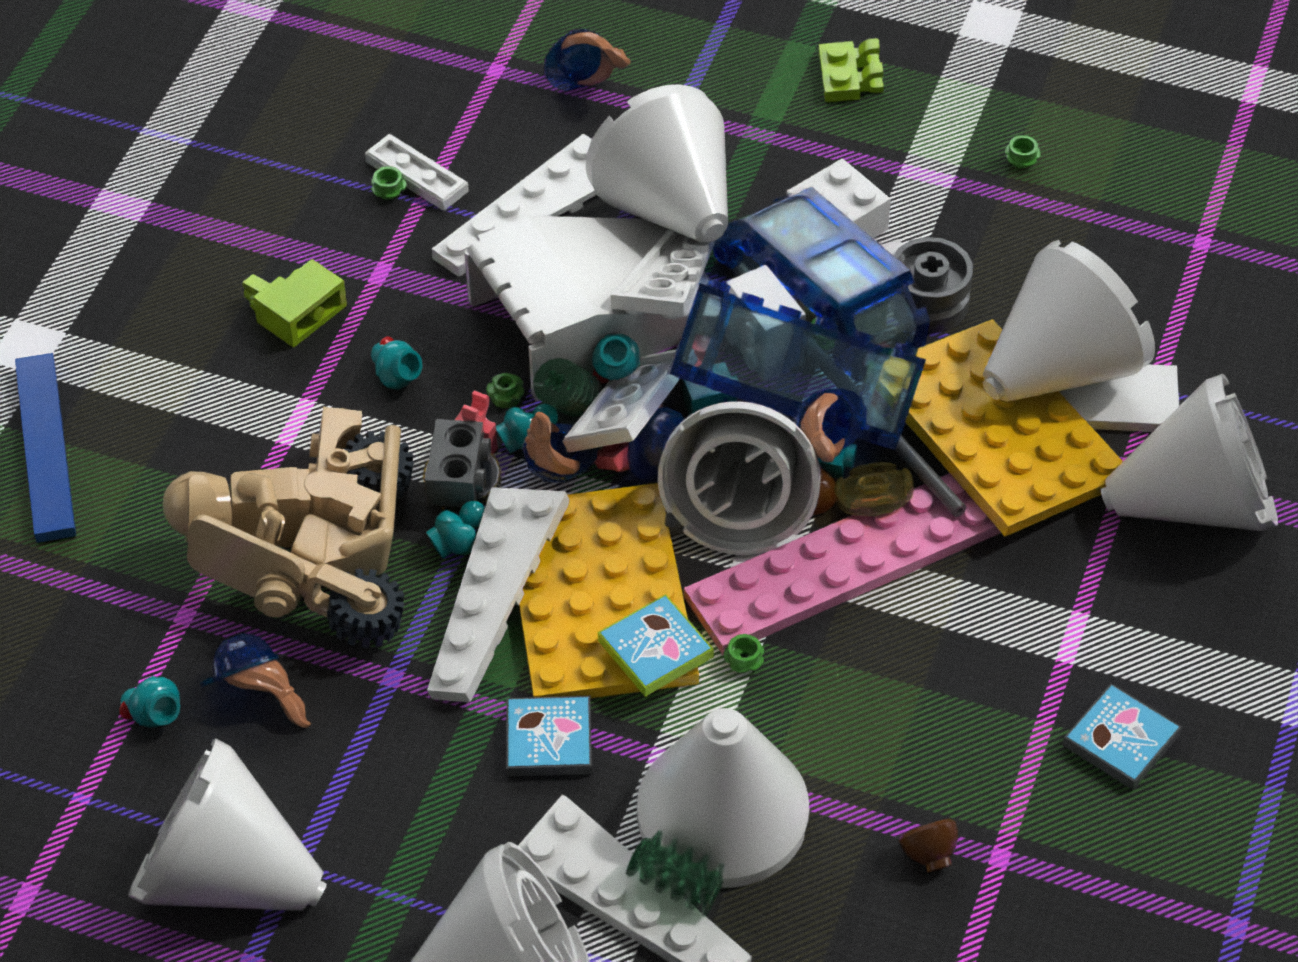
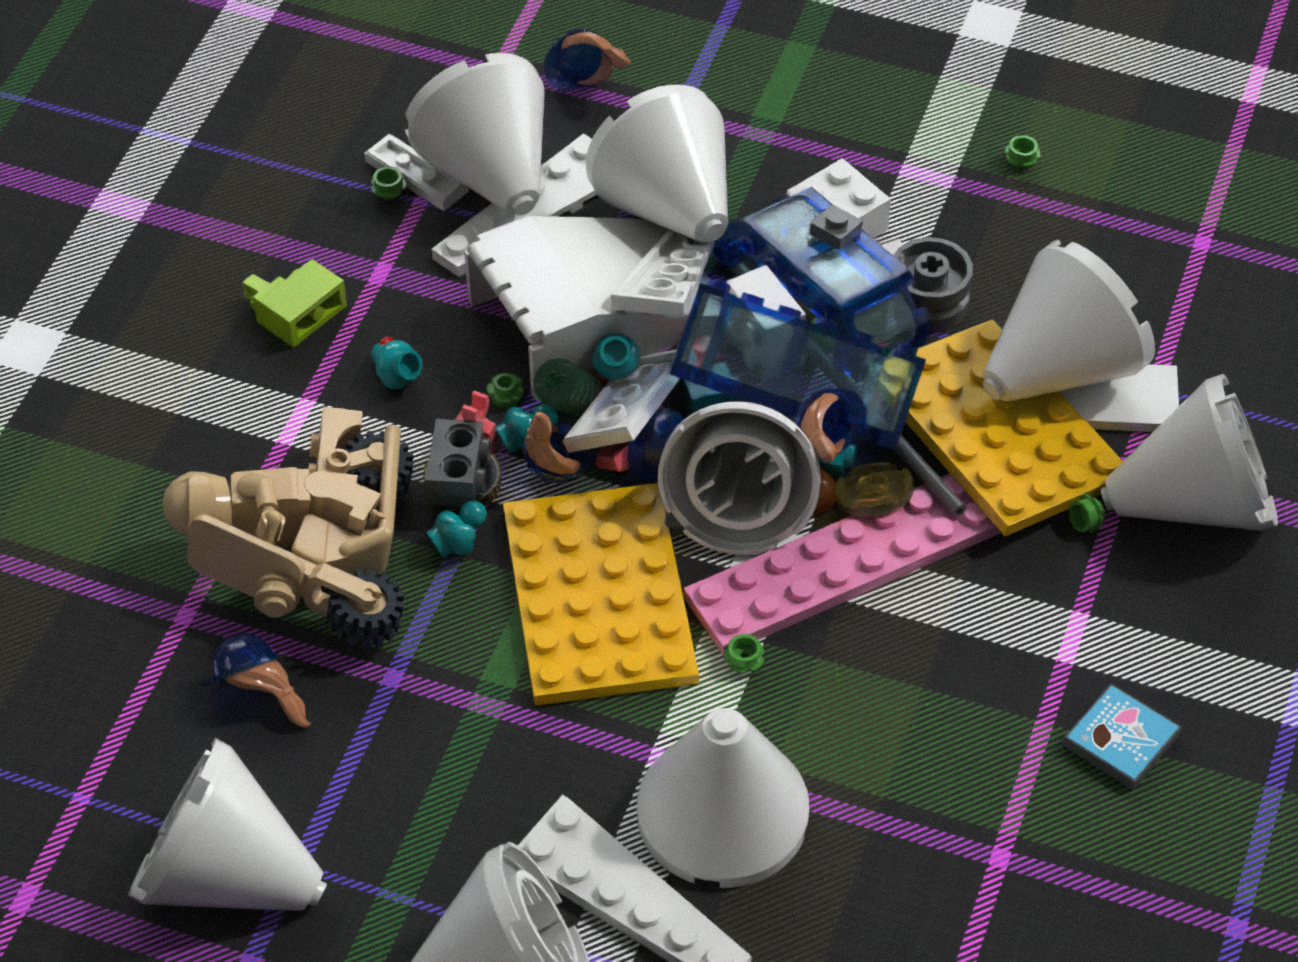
blue tile [15,353,77,543] -> none
teal animal [119,676,180,728] -> none
white wing [427,487,569,702] -> none
tile [506,696,592,777] -> none
tile [598,594,714,697] -> none
clear green piece [626,829,725,917] -> none
lime plate [819,38,884,102] -> none
reddish brown brick [898,819,958,873] -> none
none -> white cone [405,53,545,215]
none -> dark grey plate [809,204,863,251]
none -> bright green plate [1069,494,1105,533]

